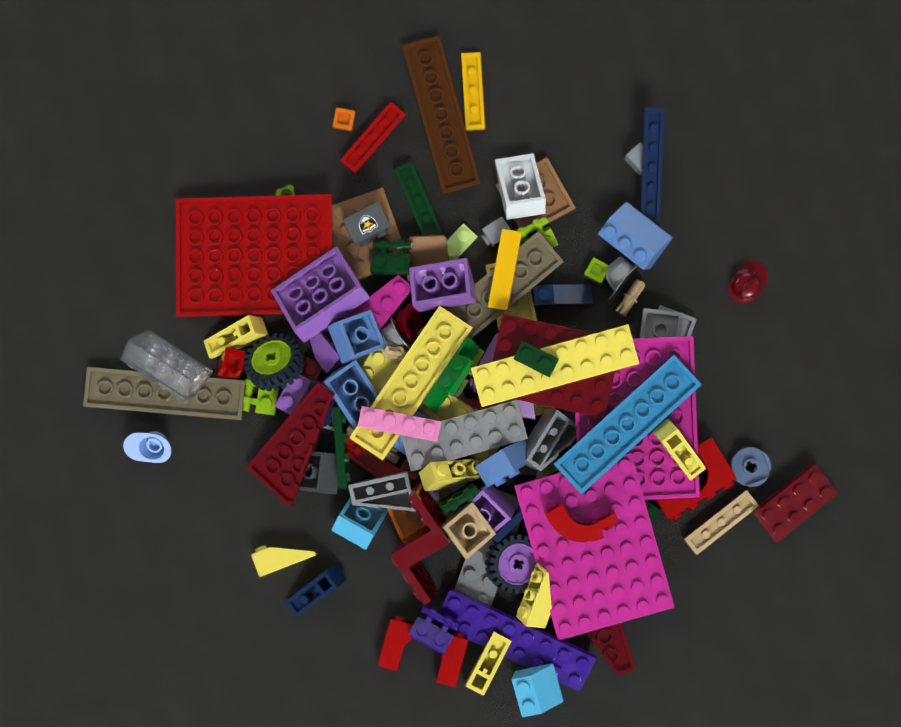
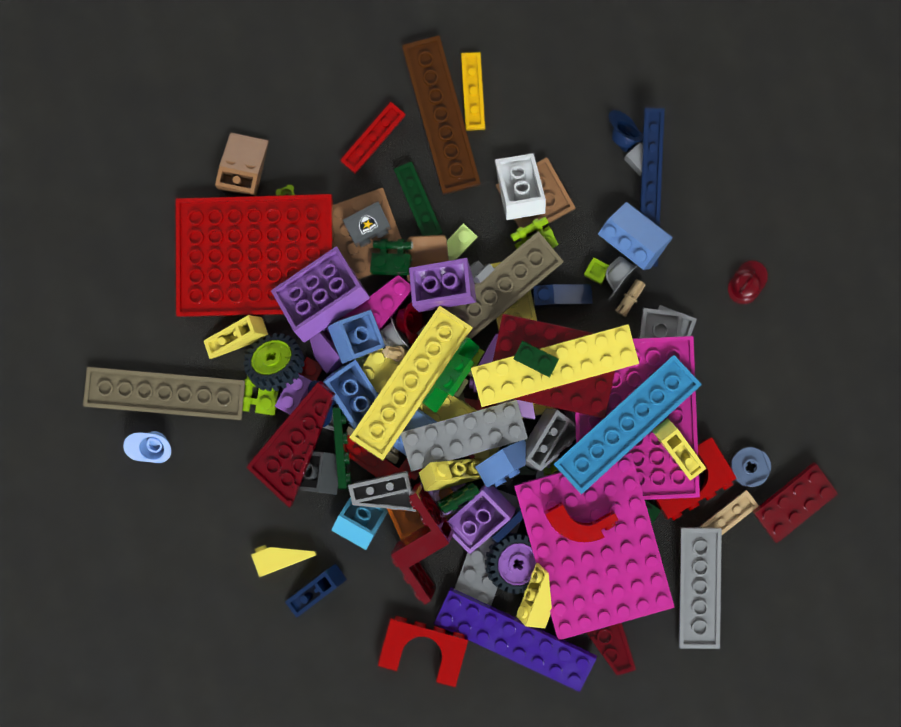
clear slope [121,330,213,402] -> none
red window [217,347,245,380] -> none
orange plate [332,107,356,132] -> none
bright pink plate [358,406,442,442] -> none
dark purple plate [408,605,460,655] -> none
tan slope [442,502,496,560] -> none
light yellow slope [464,632,512,696] -> none
light grey brick [481,216,511,248] -> none
yellow tile [488,229,522,311] -> none
medium azure slope [511,663,564,717] -> none
none -> medium nougat slope [215,133,269,196]
none -> light grey slope [470,260,495,283]
none -> dark blue piece [608,110,643,152]
none -> light grey plate [679,527,722,649]

